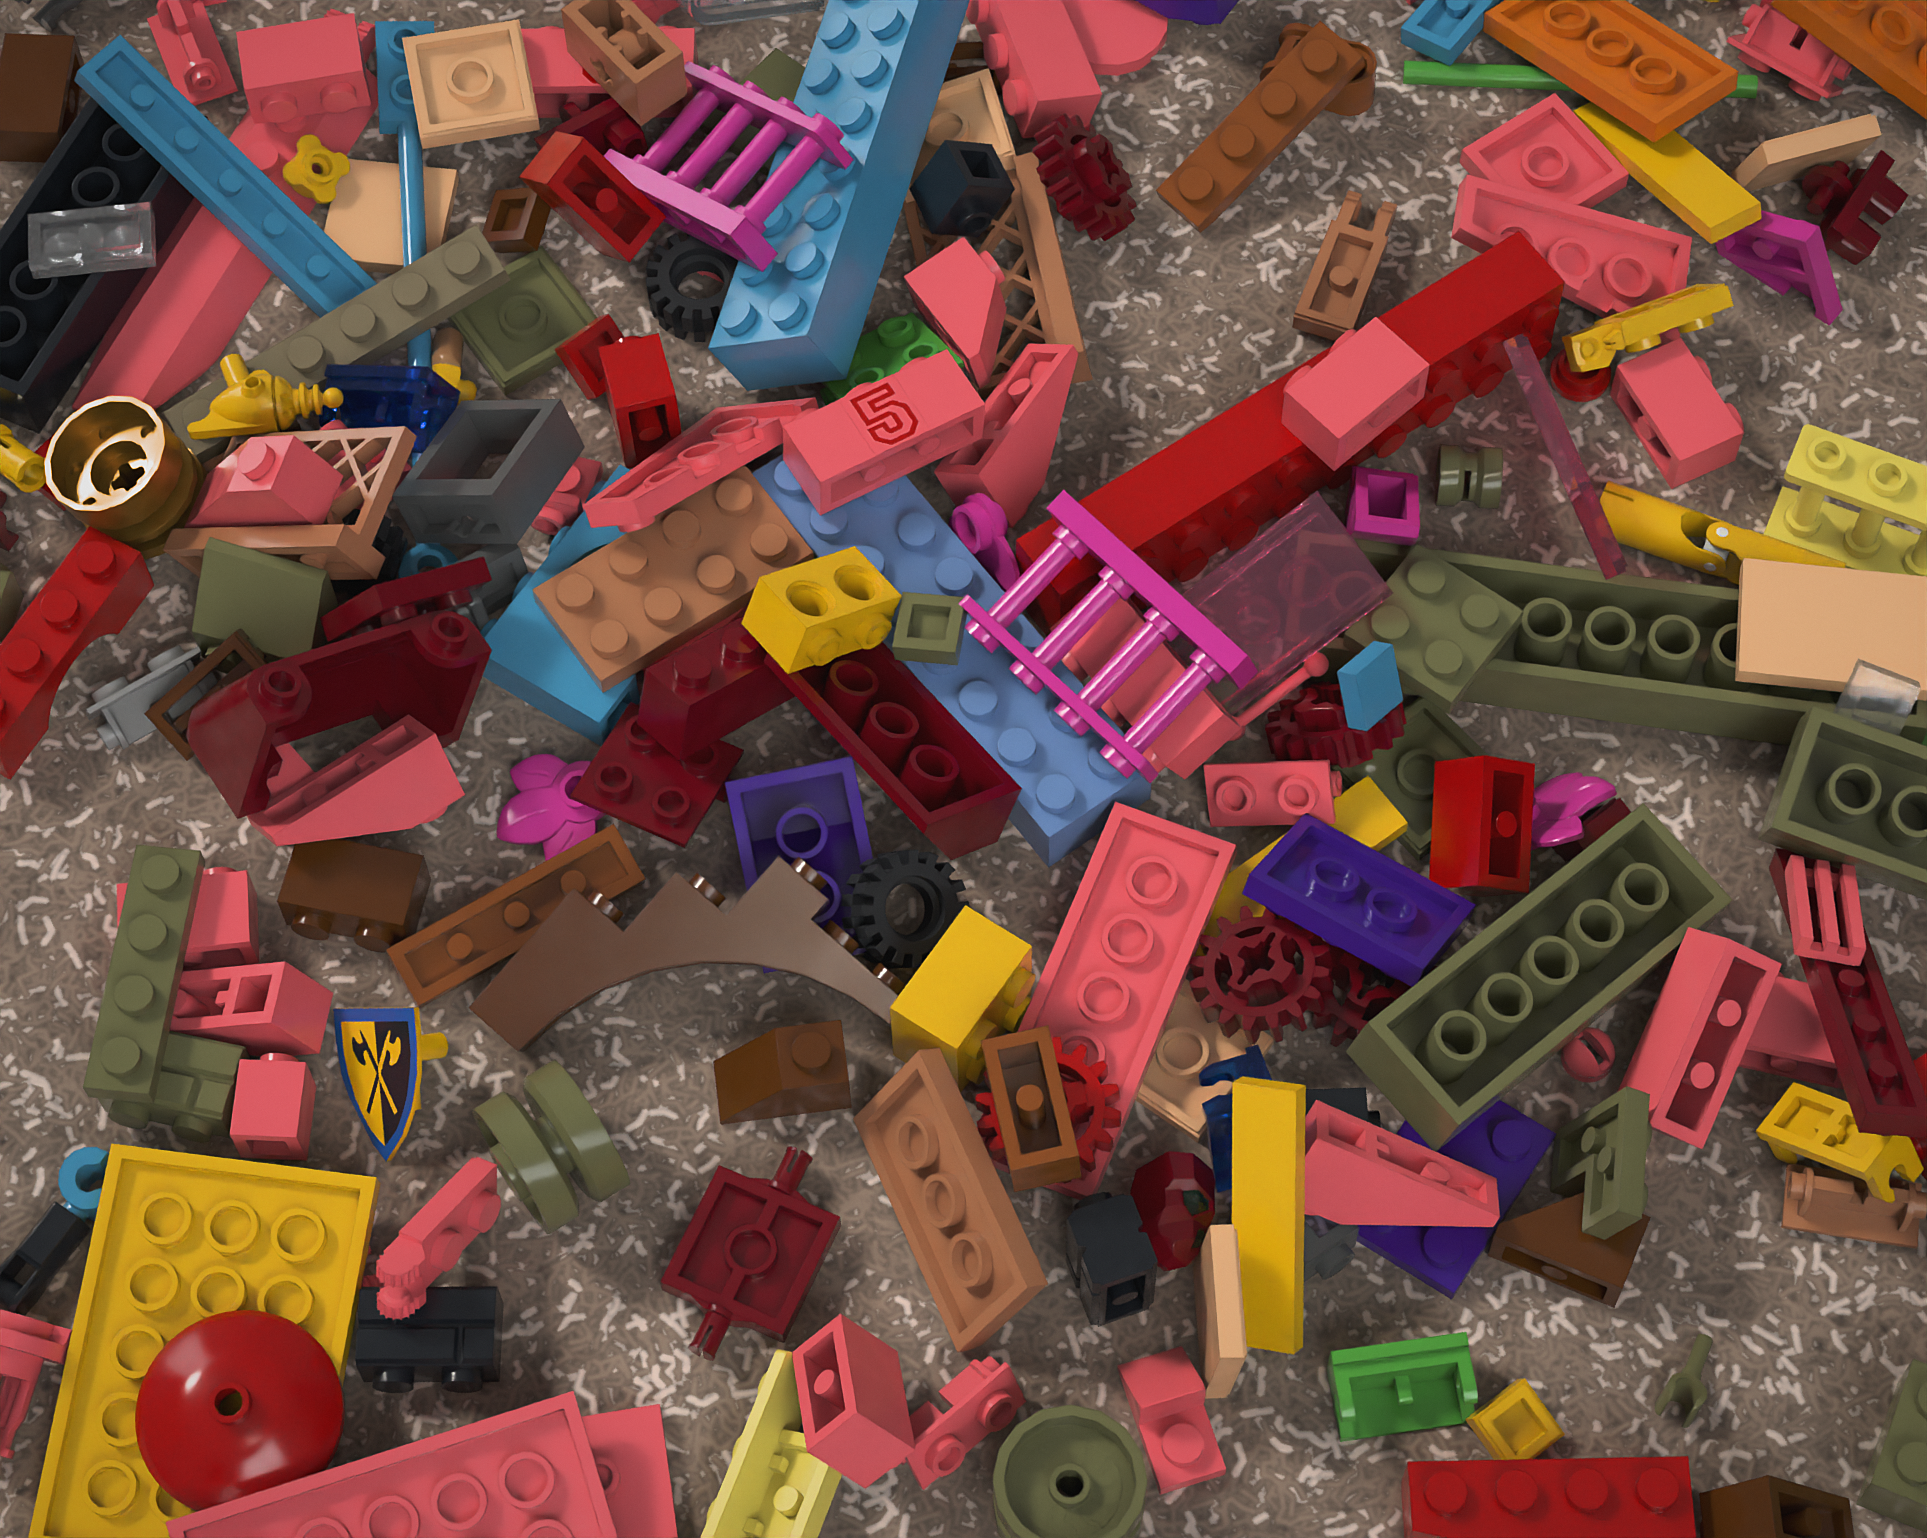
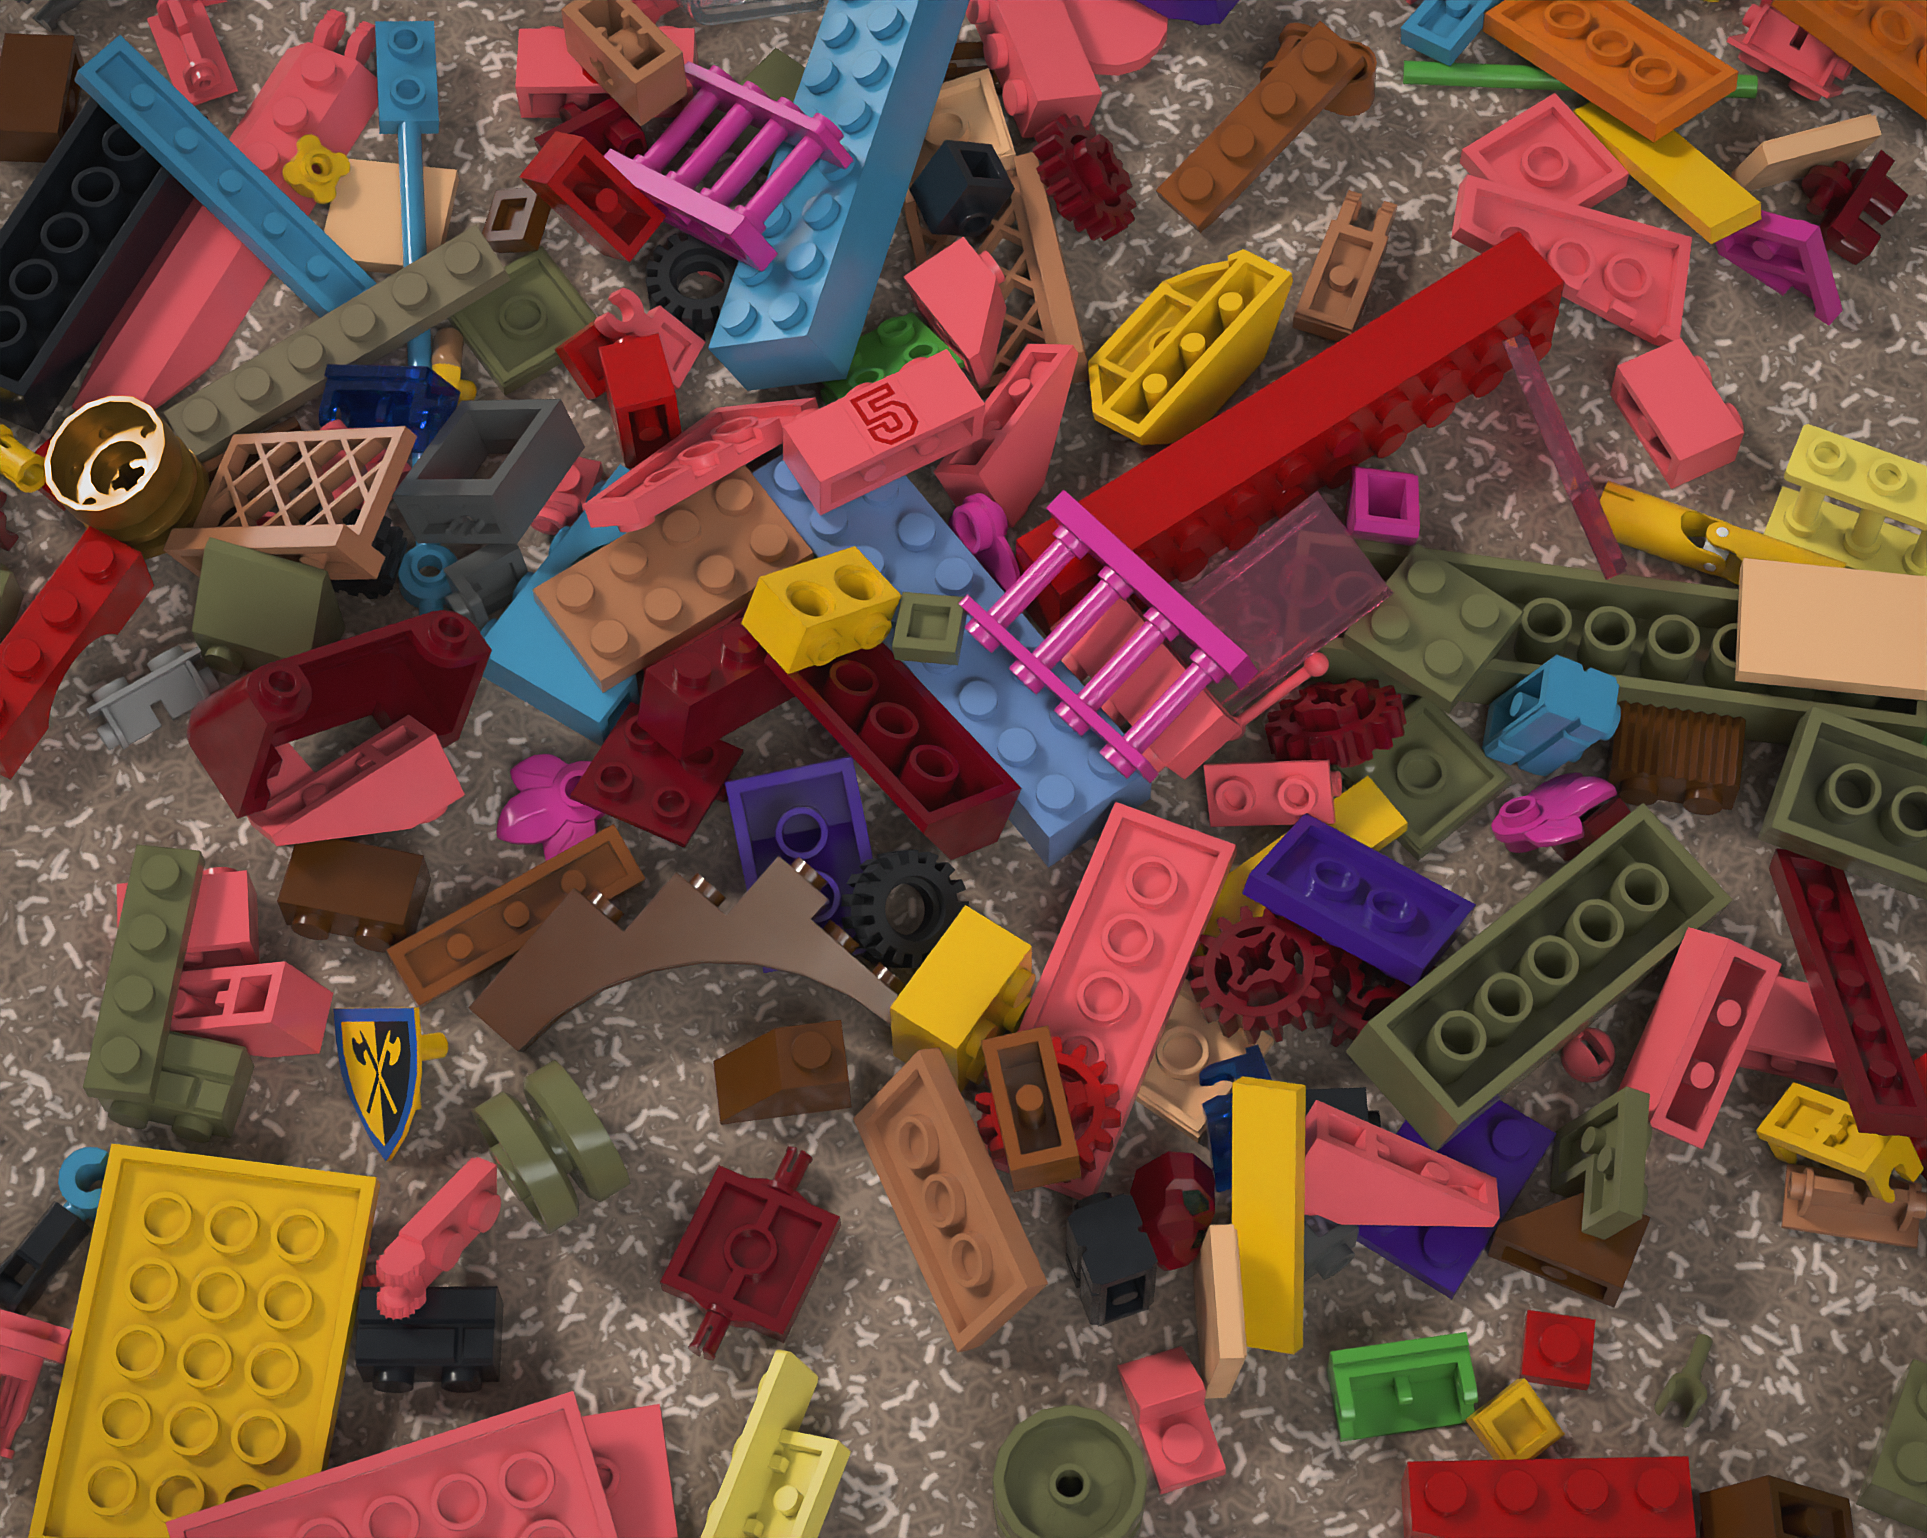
clear plate [28,202,156,279] -> none
red dish [135,1310,345,1512] -> none
reddish brown tile [144,628,268,761] -> none
coral slope [184,435,343,528] -> none
yellow piece [187,354,344,440] -> none
coral brick [230,1053,316,1161] -> none
coral brick [236,13,371,124] -> none
dark red plate [320,556,492,642] -> none
light nougat tile [402,19,540,149] -> none
coral brick [792,1313,915,1489] -> none
coral hinge [900,1356,1026,1490] -> none
coral brick [1281,317,1430,471] -> none
dark azure tile [1337,641,1403,731] -> none
red brick [1429,755,1535,897] -> none
olive wheel [1435,444,1503,509] -> none
red plate [1549,349,1611,402] -> none
yellow hinge [1562,283,1734,372] -> none
coral tile [1785,854,1866,966] -> none
clear tile [1833,658,1921,736] -> none
none -> coral plate [594,288,706,390]
none -> yellow wedge [1088,249,1293,445]
none -> dark azure brick [1482,654,1621,776]
none -> red plate [1519,1310,1596,1391]
none -> reddish brown brick [1605,700,1746,815]

